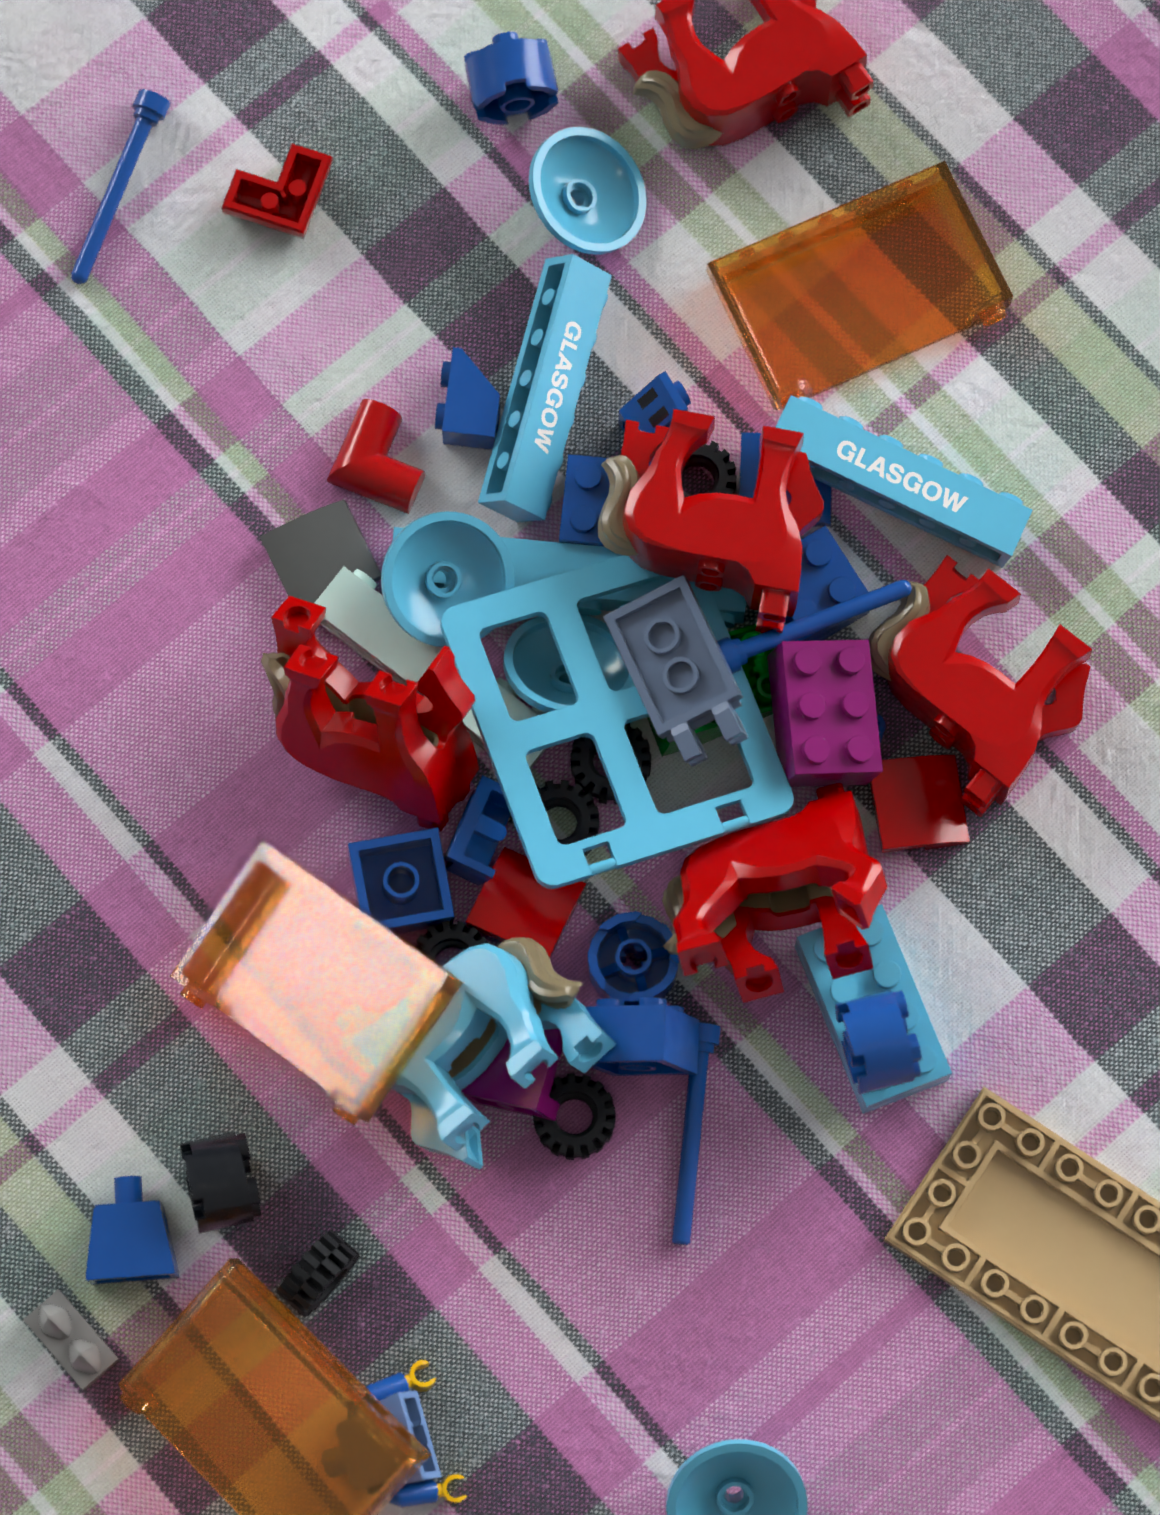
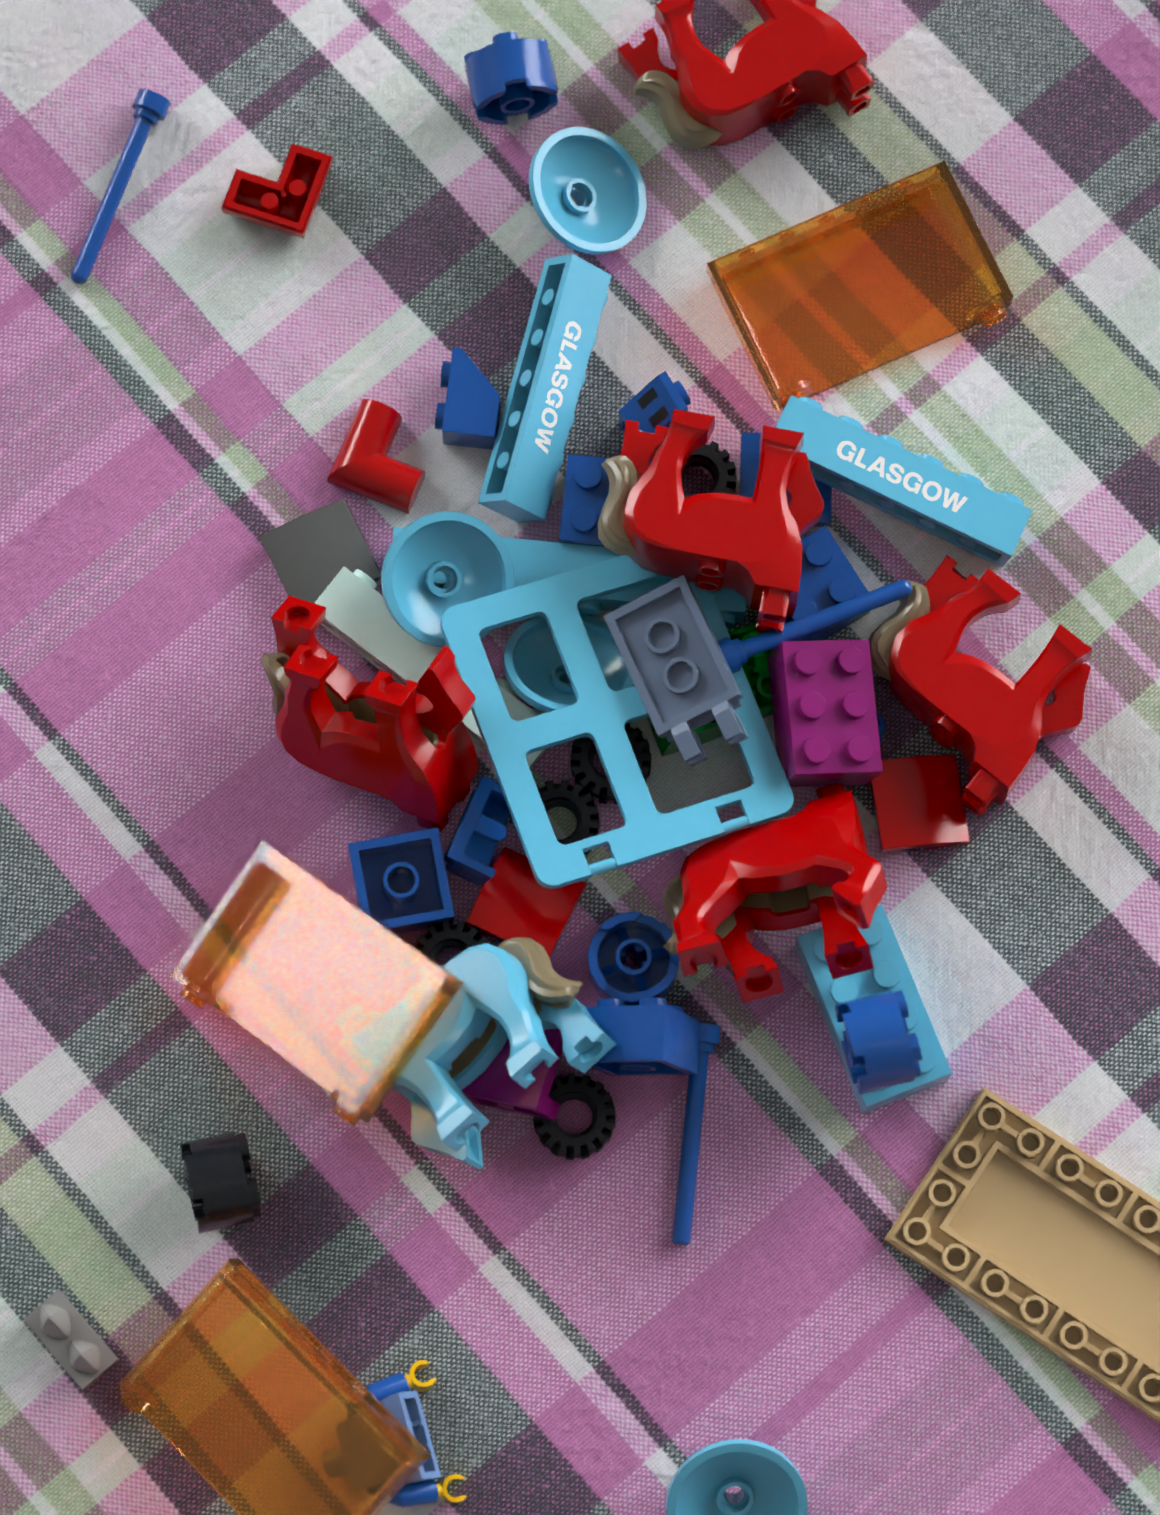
blue torso [86,1176,179,1285] -> none
black tyre [276,1229,360,1318] -> none

